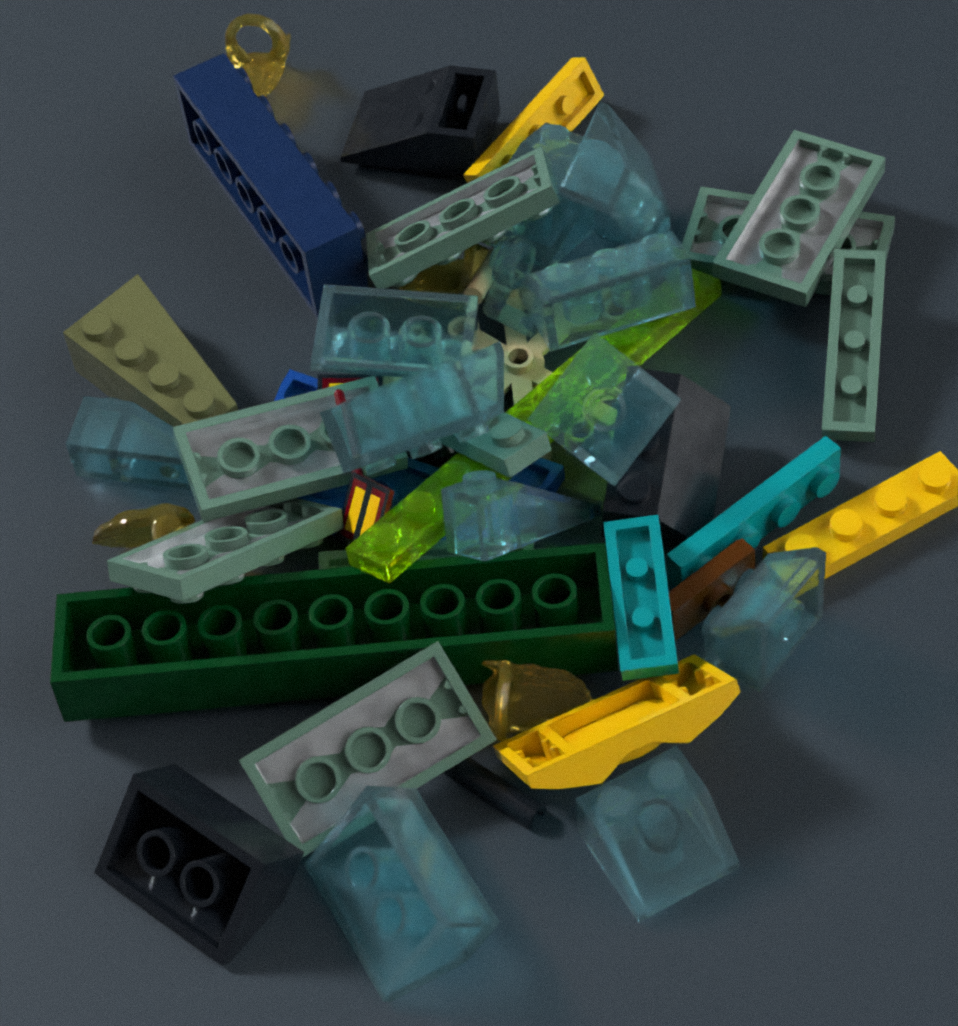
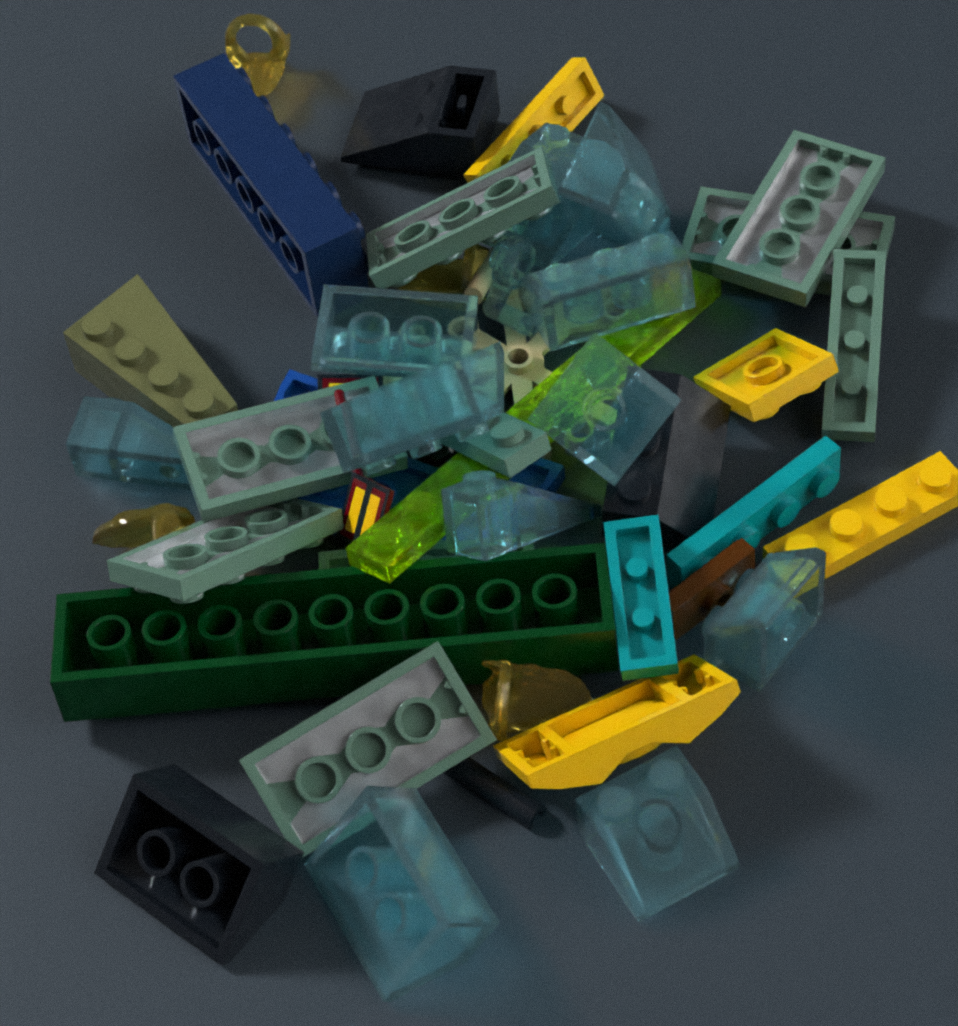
none -> yellow plate [693,328,839,423]

